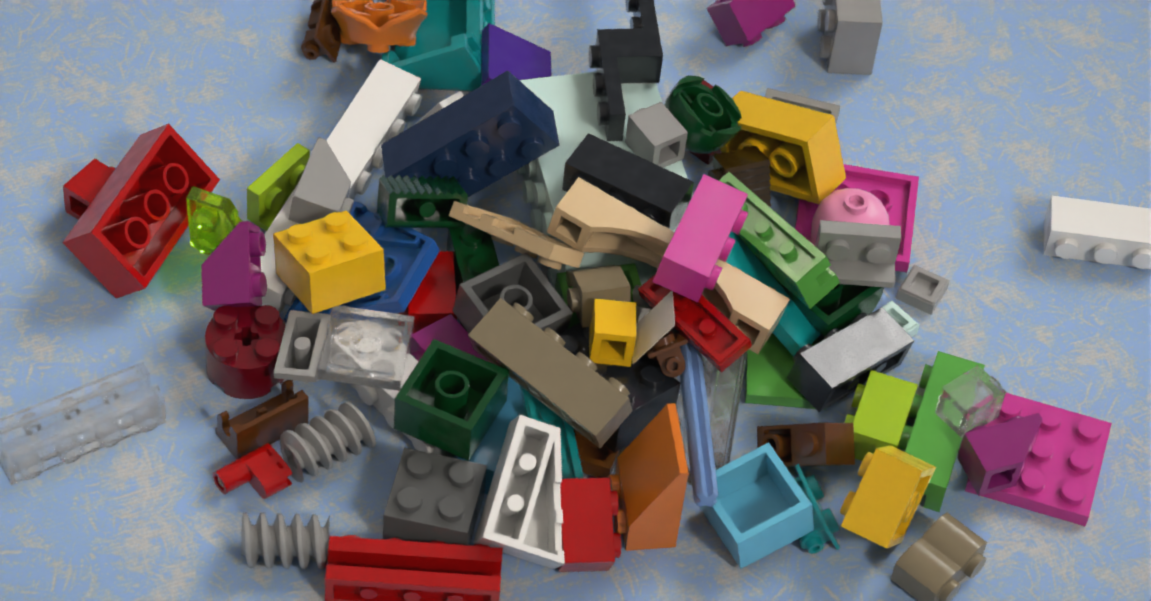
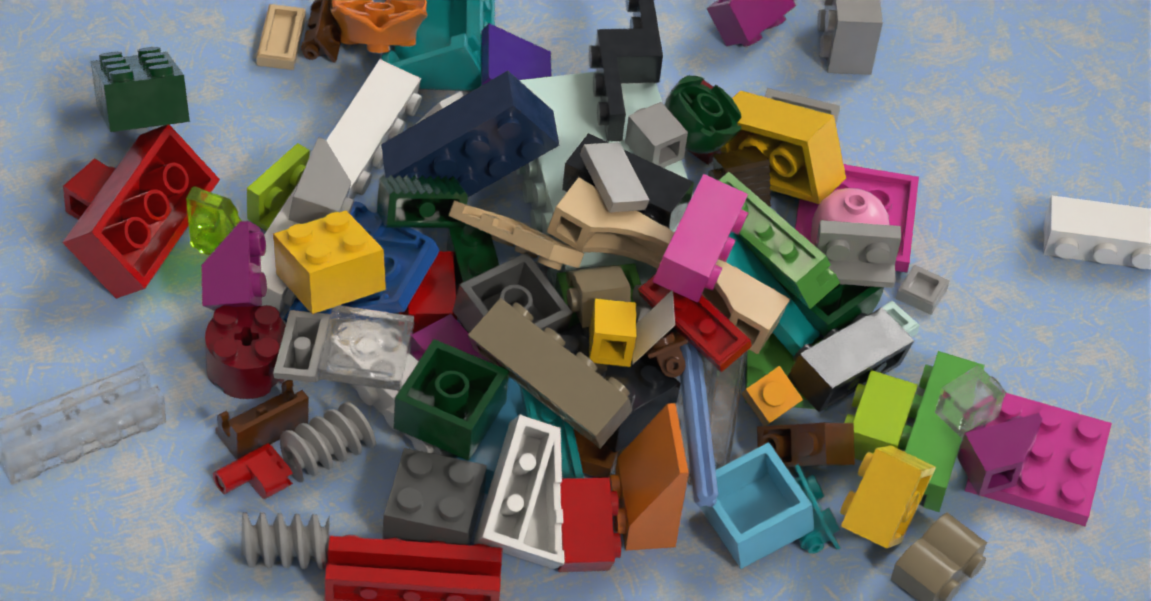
none -> dark green brick [91,47,190,132]
none -> tan tile [257,4,306,70]
none -> light grey tile [580,142,649,213]
none -> light orange brick [741,366,803,426]

